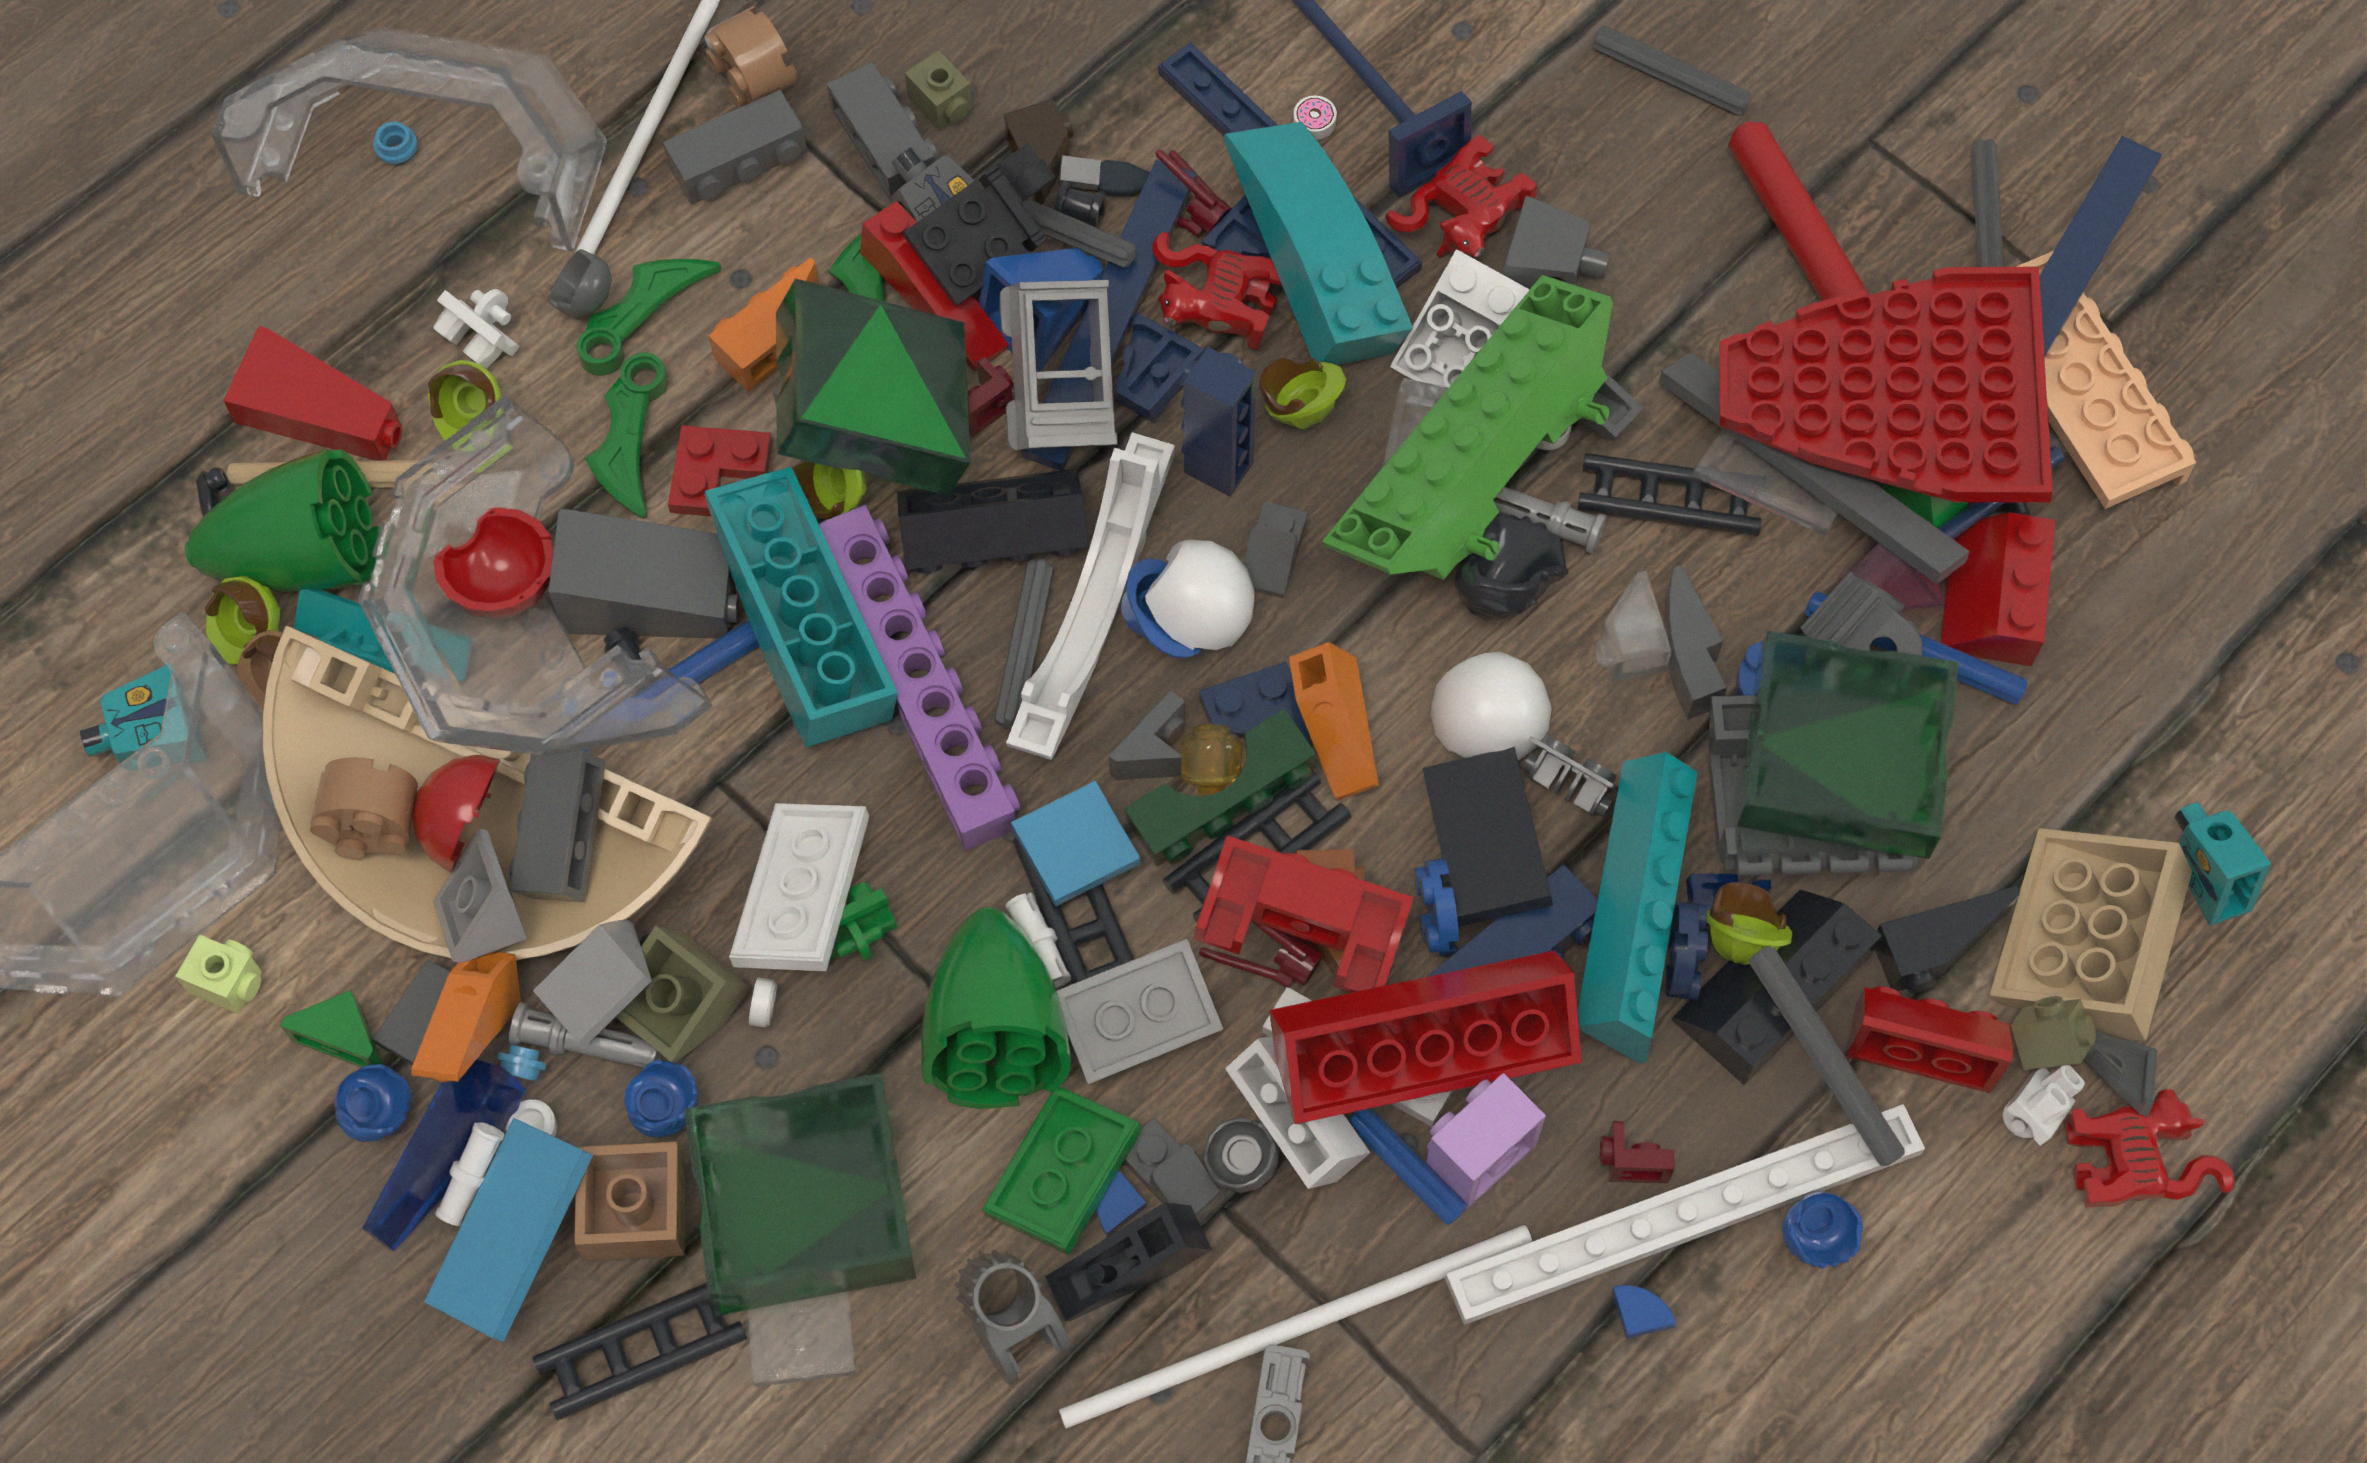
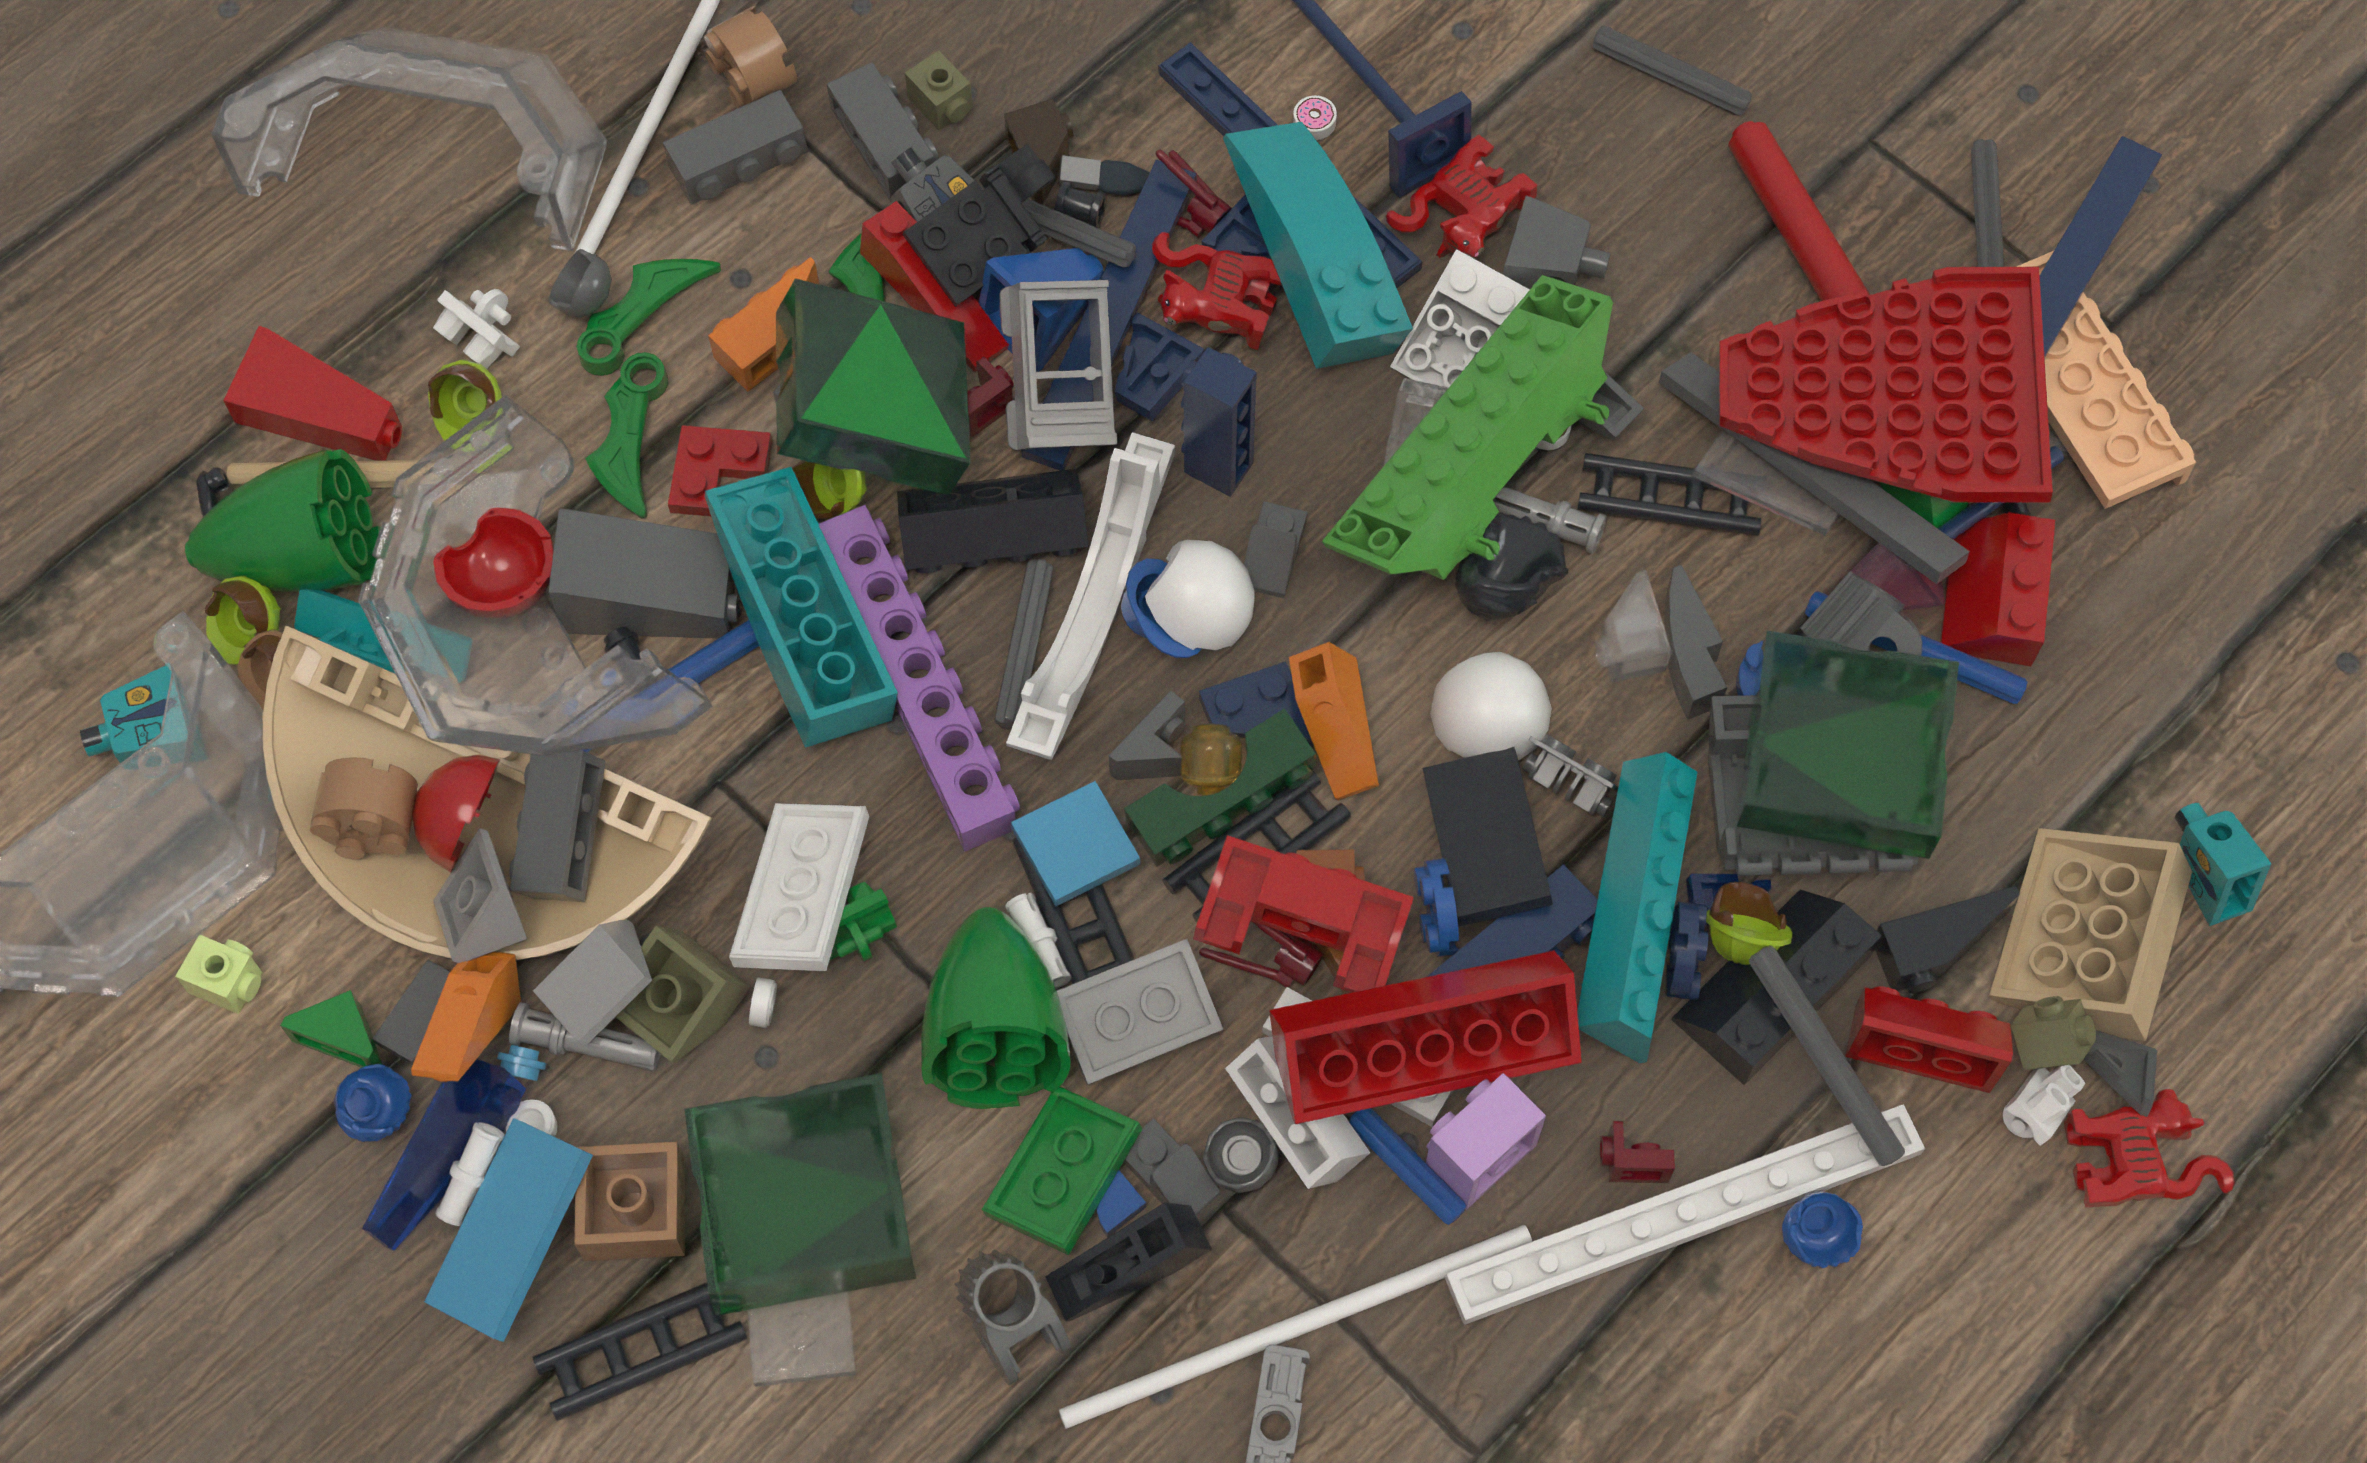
dark azure plate [373,122,418,164] -> none
blue hair [624,1060,699,1138] -> none
lime piece [1259,358,1346,429] -> none
blue tile [1611,1285,1676,1339] -> none

